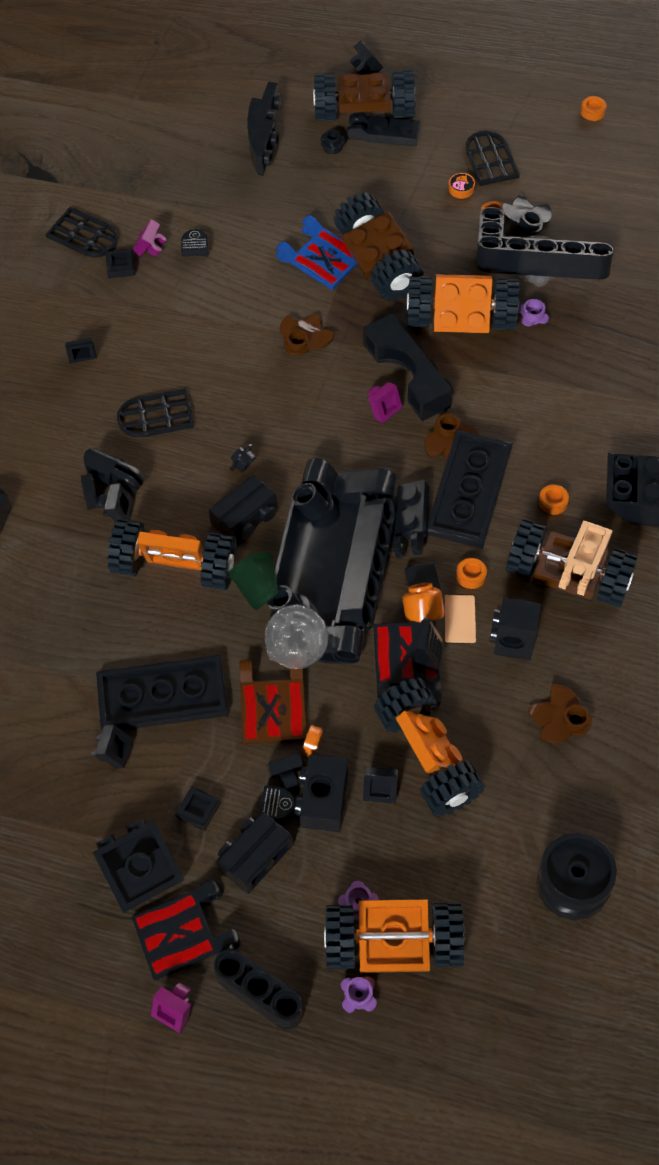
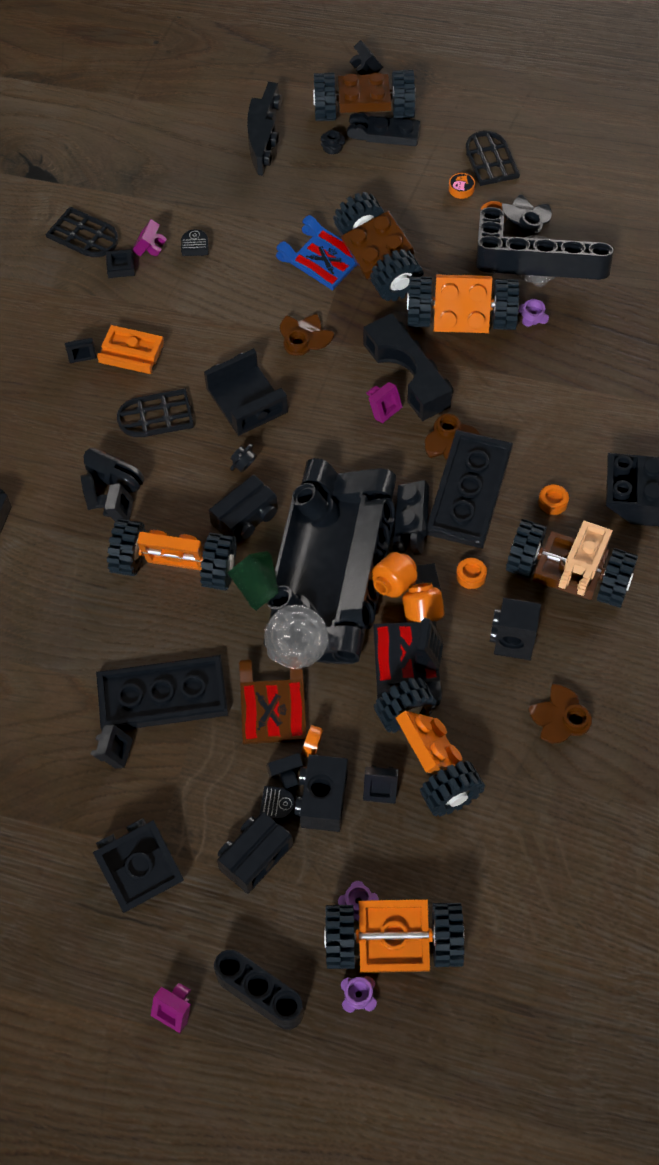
flag [132,880,241,981] -> none
black tile [176,786,221,831] -> none
light nougat sticker [444,595,476,643] -> none
black wheel [536,833,617,920] -> none
orange tile [580,96,607,121] -> none
none -> orange plate [97,325,164,374]
none -> black panel [204,348,288,436]
none -> orange head [372,552,417,598]

